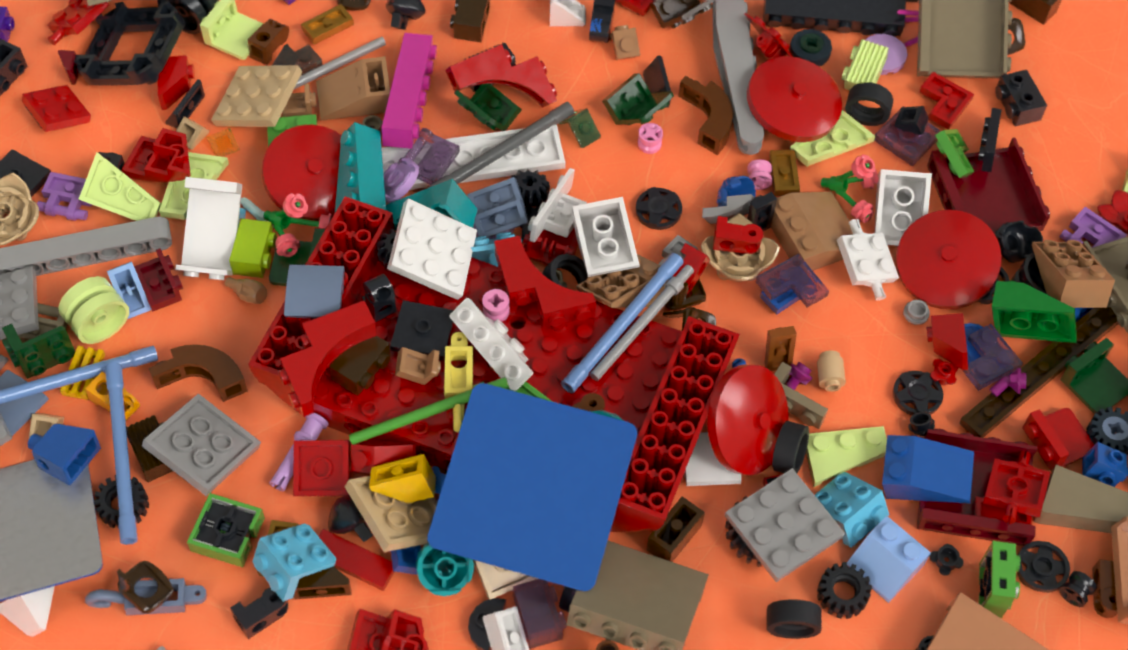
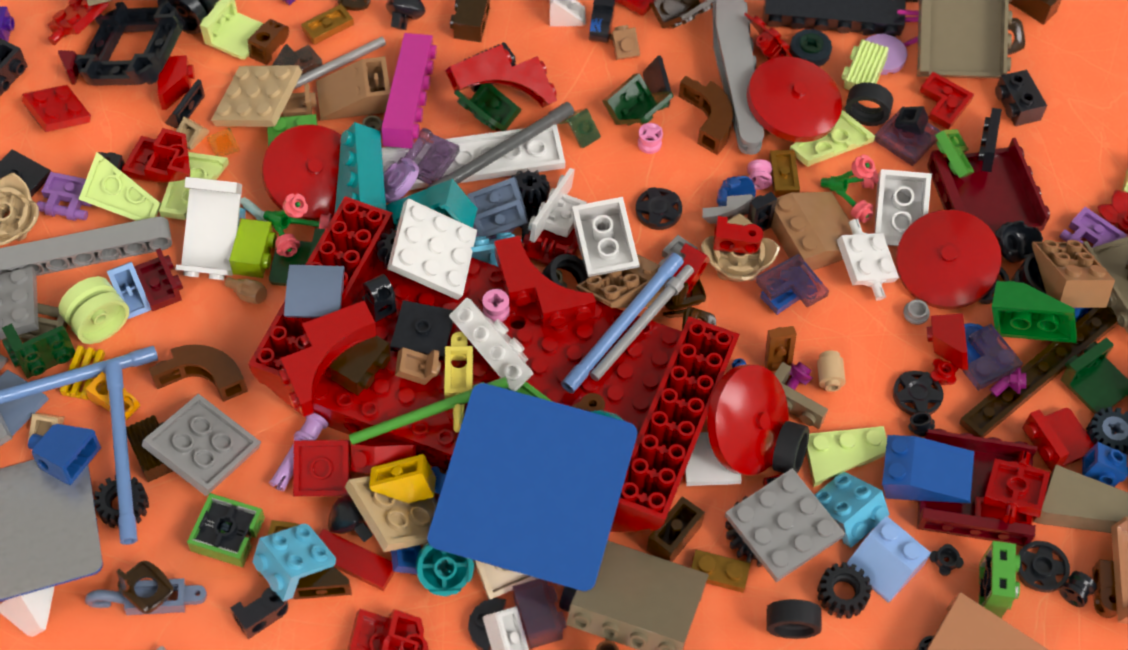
none -> pearl gold plate [691,549,751,593]

